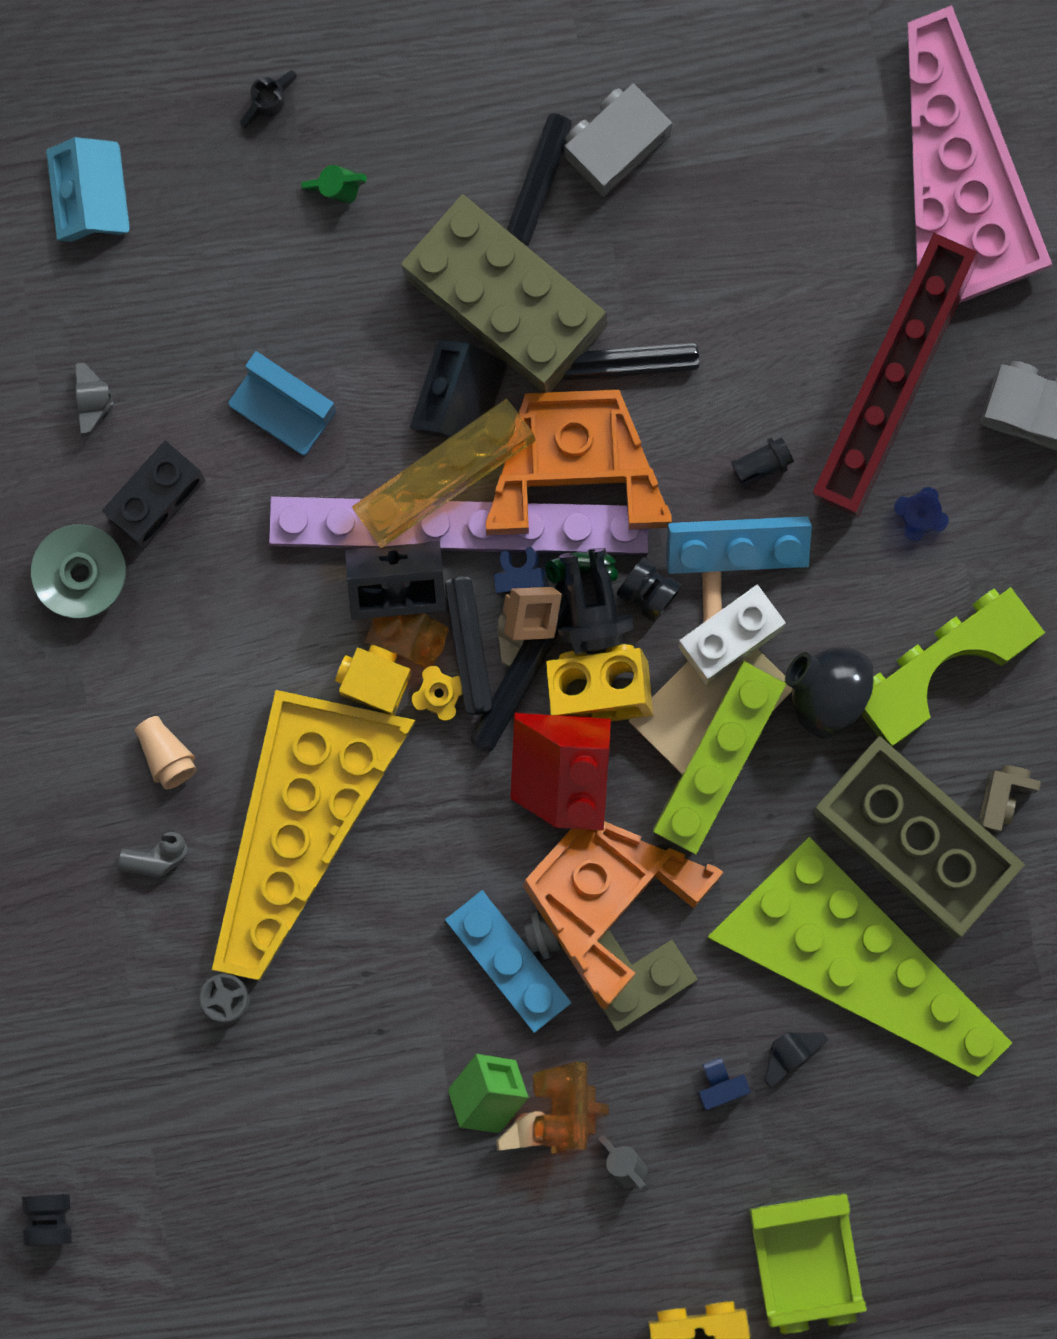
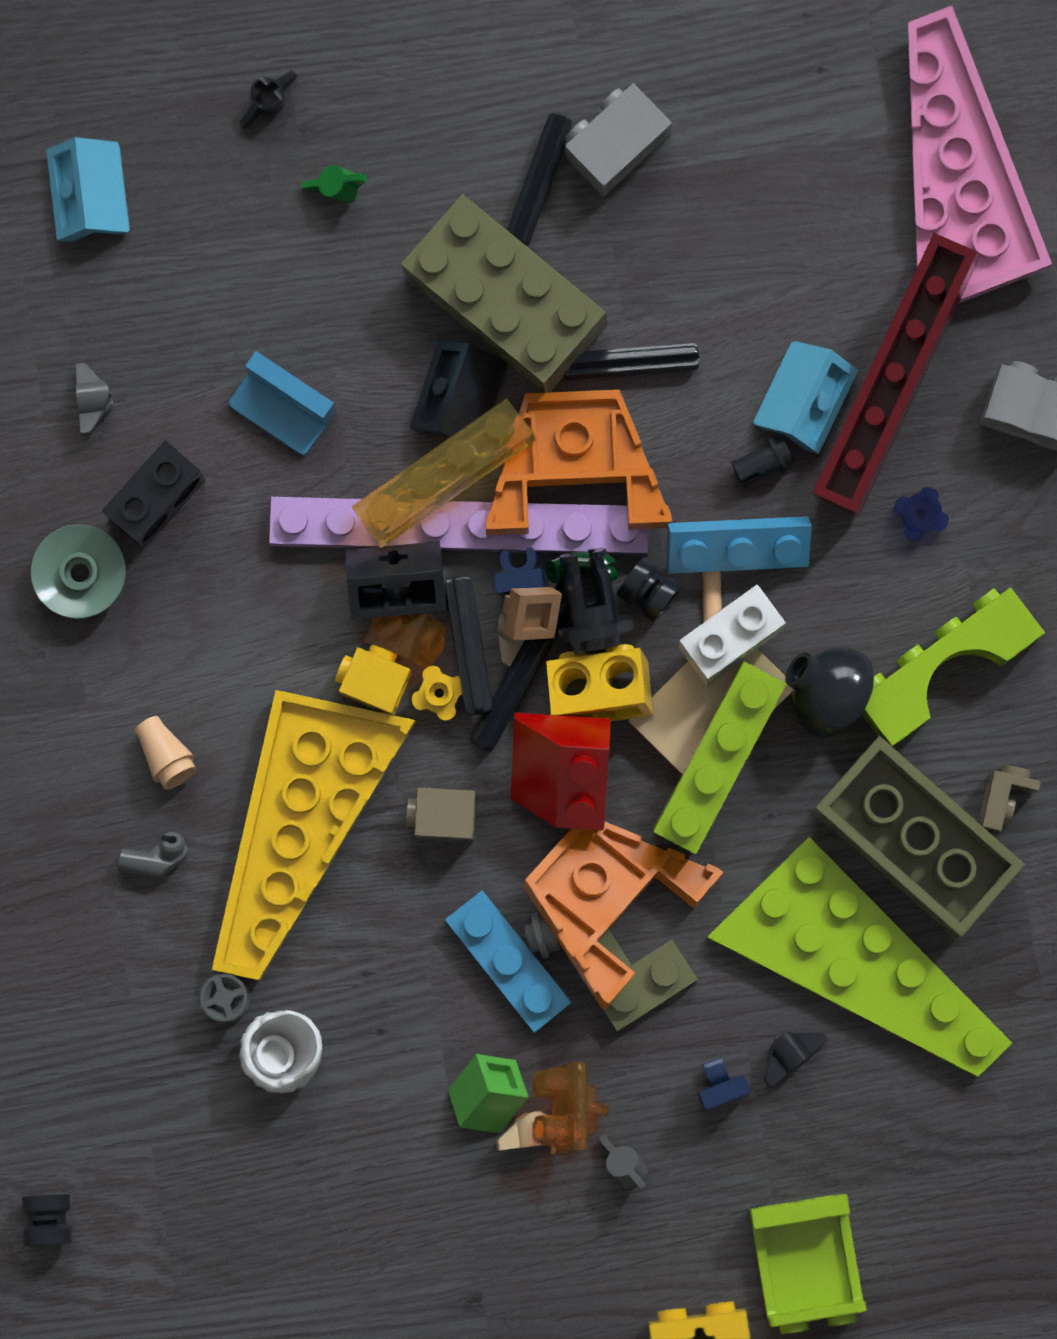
none -> white hair [239,1010,322,1093]
none -> dark tan brick [406,787,476,842]
none -> medium azure panel [753,341,859,454]

